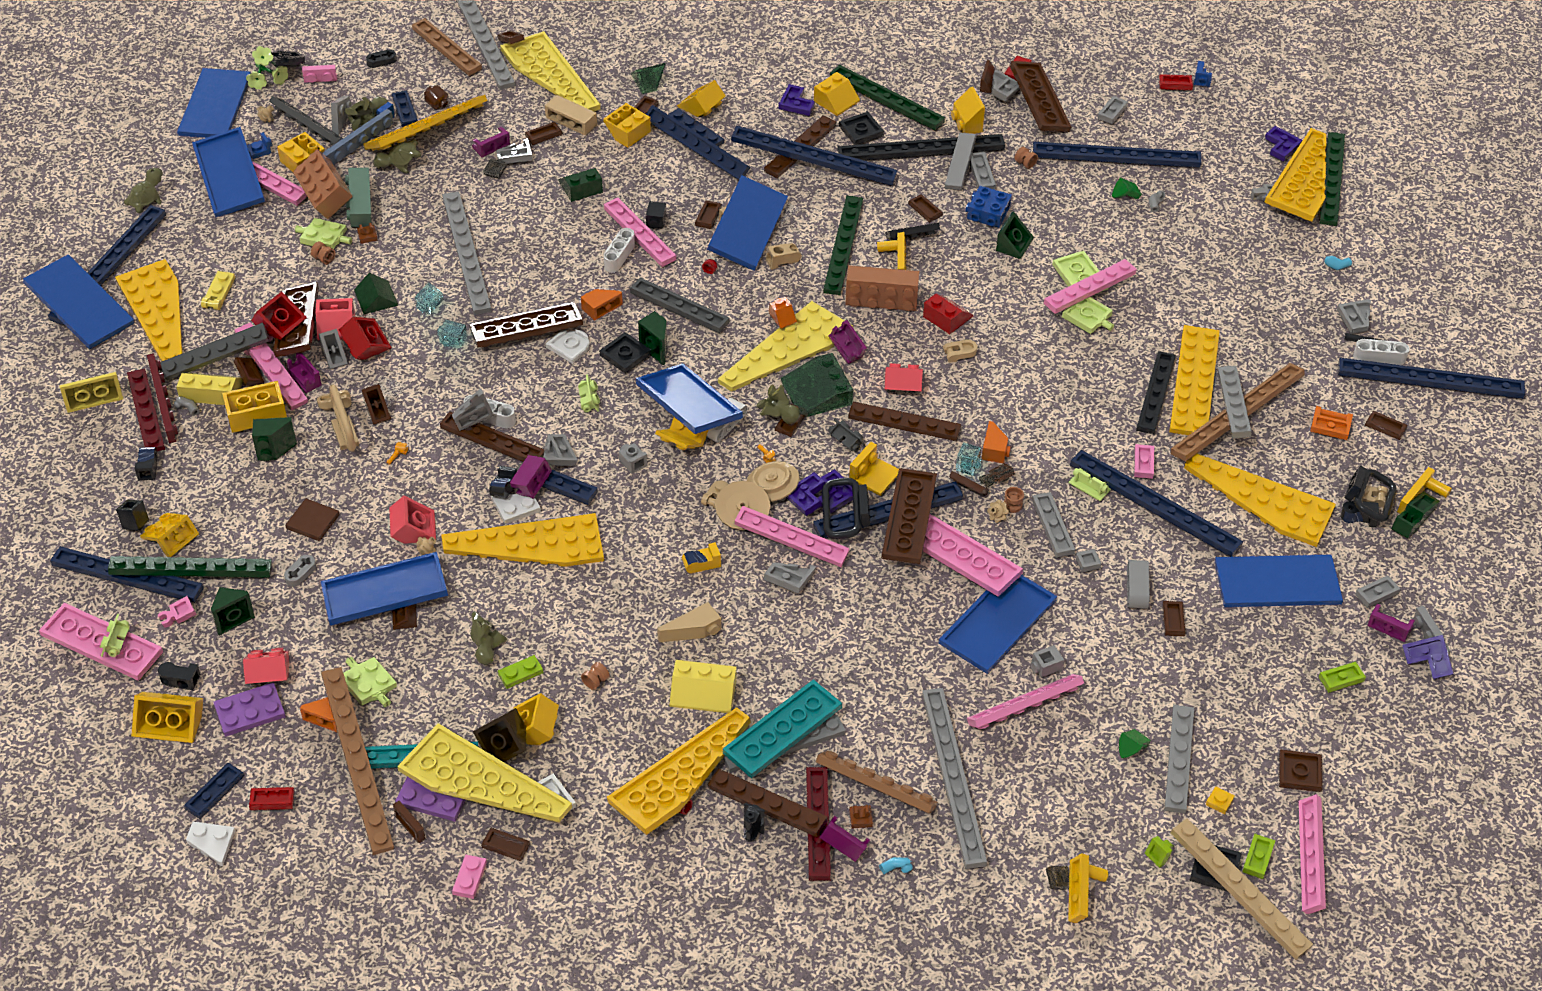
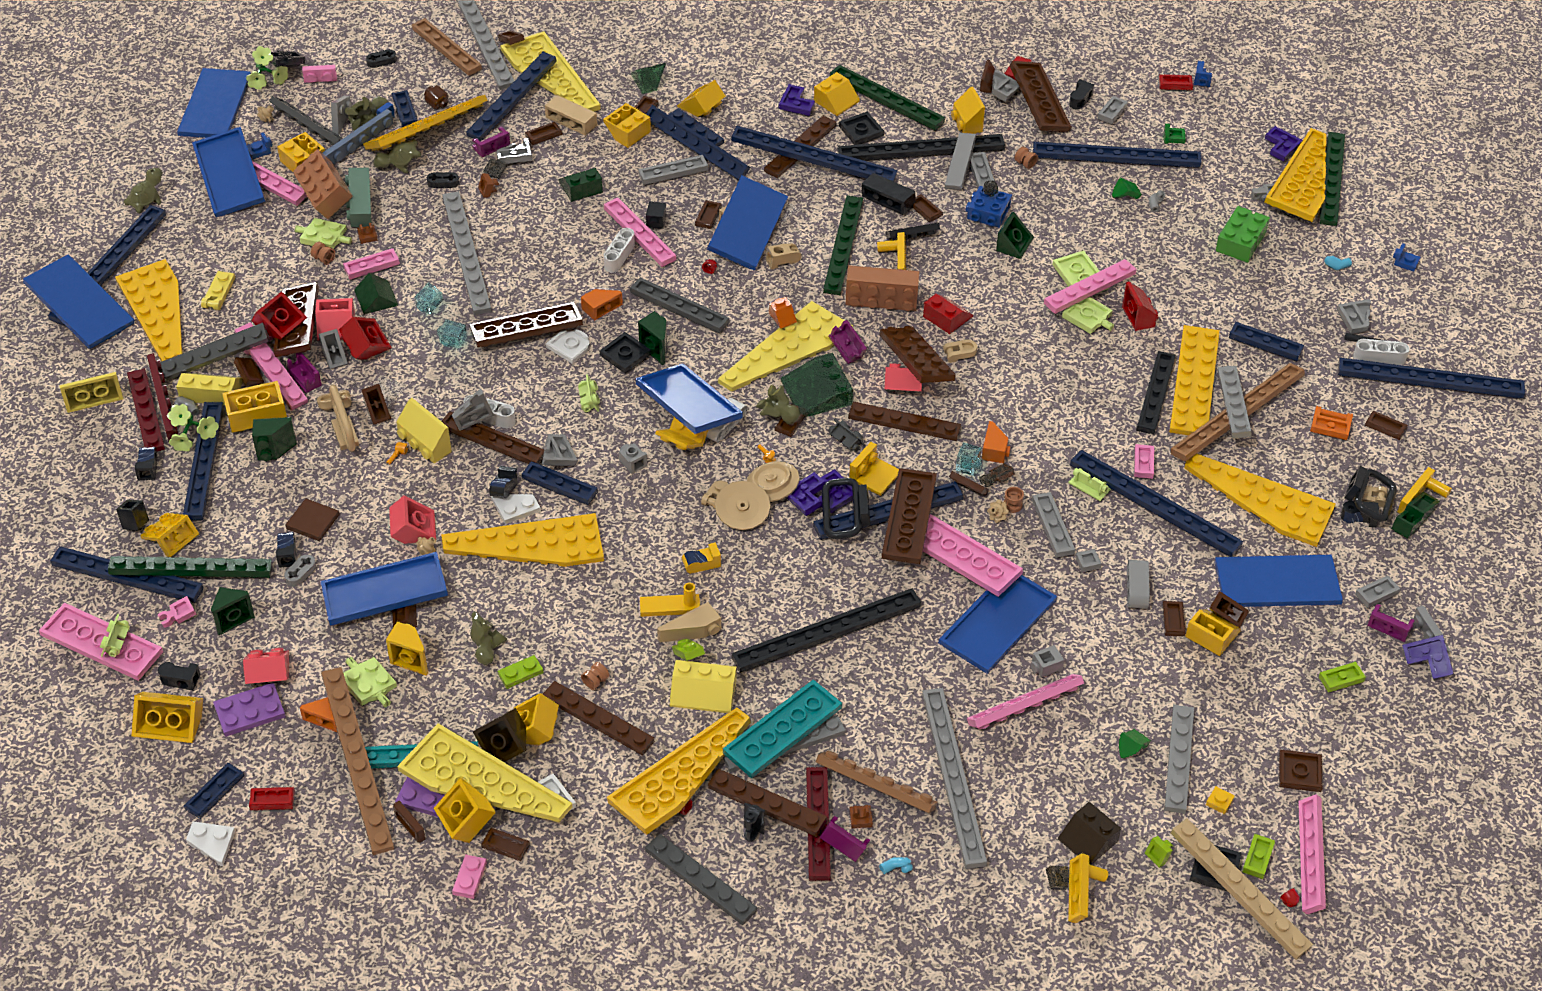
magenta hinge [510,455,552,499] -> none
bright pink plate [734,506,850,568] -> none
light grey wing [764,563,816,594] -> none
none -> yellowish green plant [167,404,219,452]
none -> dark blue plate [183,402,224,520]
none -> leg [276,532,297,568]
none -> bright pink plate [343,248,400,280]
none -> yellow slope [386,622,428,676]
none -> light yellow slope [396,398,452,464]
none -> black beam [426,172,459,188]
none -> yellow slope [433,778,496,843]
none -> dark blue plate [466,52,557,142]
none -> dark orange tile [478,174,499,198]
none -> reddish brown plate [543,681,655,756]
none -> light grey plate [638,155,708,185]
none -> yellow piece [640,583,700,617]
none -> dark grey plate [645,833,757,925]
none -> lime plate [672,639,705,661]
none -> black plate [732,588,921,673]
none -> black brick [861,173,915,215]
none -> reddish brown plate [879,326,956,383]
none -> clear smoke plate [983,180,998,197]
none -> dark brown slope [1058,802,1121,865]
none -> black leg [1069,79,1094,110]
none -> red slope [1122,281,1158,331]
none -> green tile [1163,123,1186,144]
none -> yellow slope [1185,609,1241,656]
none -> reddish brown slope [1209,591,1249,628]
none -> bright green piece [1215,206,1270,263]
none -> dark blue plate [1229,322,1304,361]
none -> red hinge [1280,888,1300,907]
none -> blue bracket [1393,243,1421,272]

